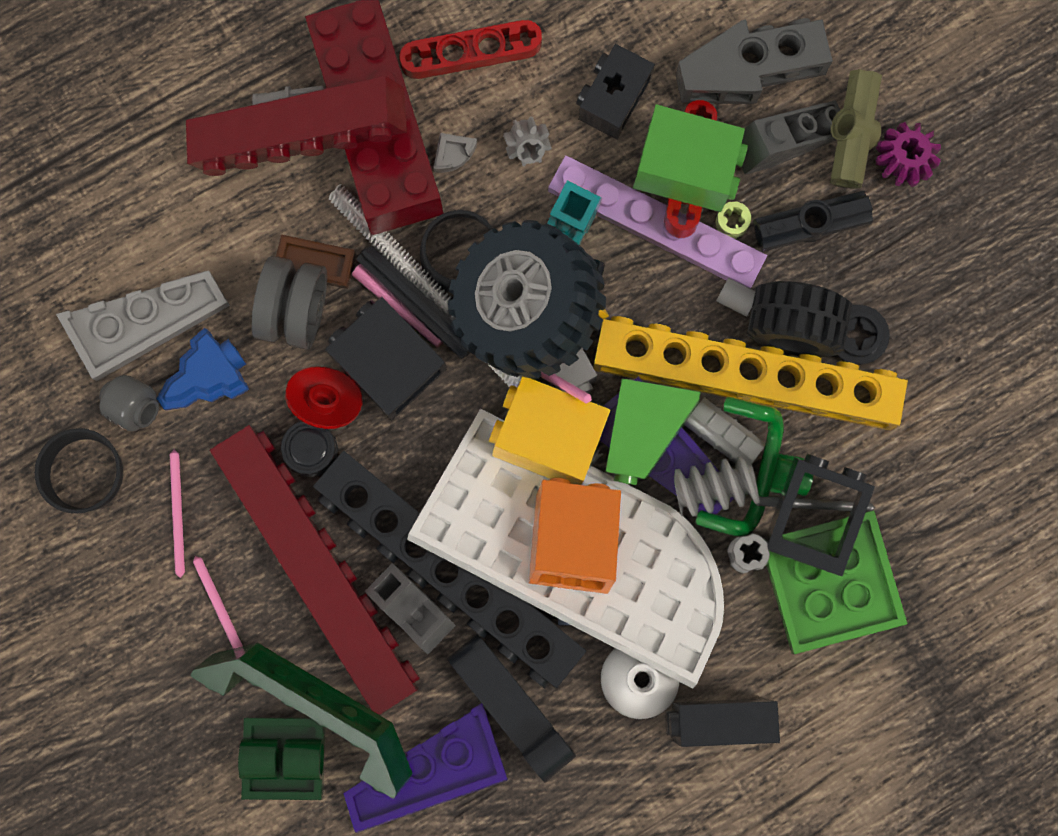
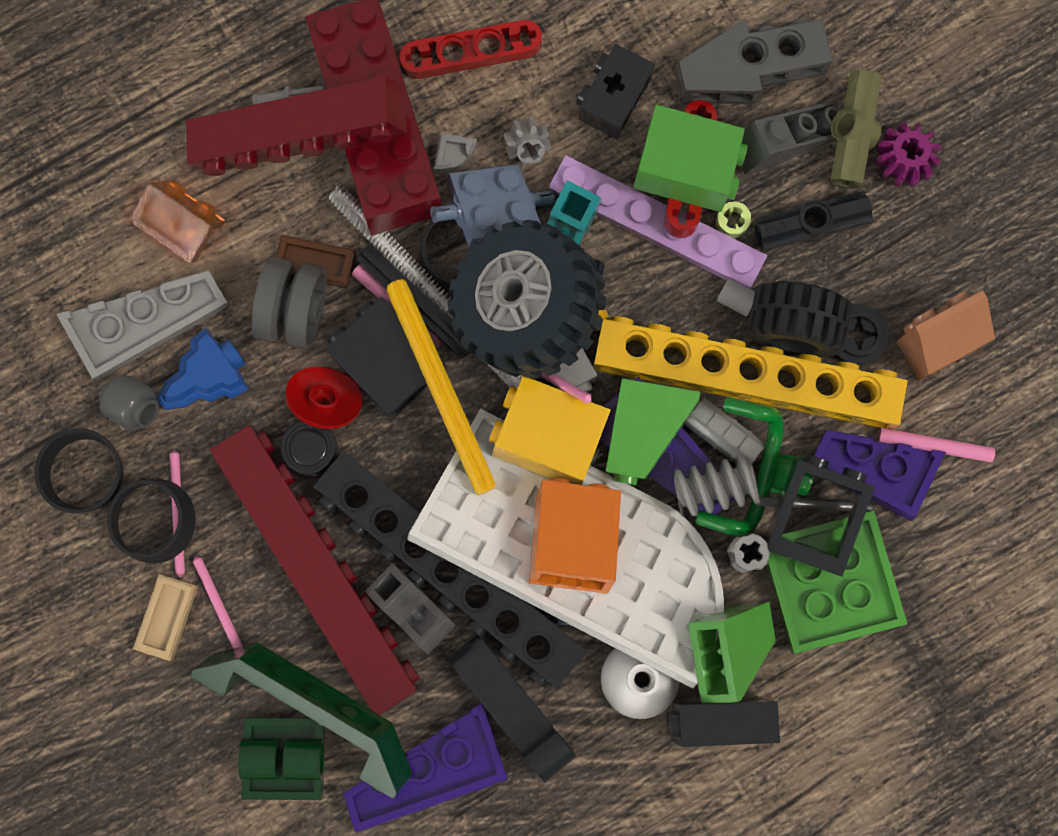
none -> black tyre [107,479,196,564]
none -> clear orange bracket [129,179,226,263]
none -> tan tile [133,574,199,661]
none -> yellow axle [387,279,495,495]
none -> sand blue plate [430,164,555,247]
none -> bright green slope [688,602,776,703]
none -> dark purple wing [813,430,946,521]
none -> bright pink bar [877,427,995,463]
none -> nougat slope [896,290,995,381]

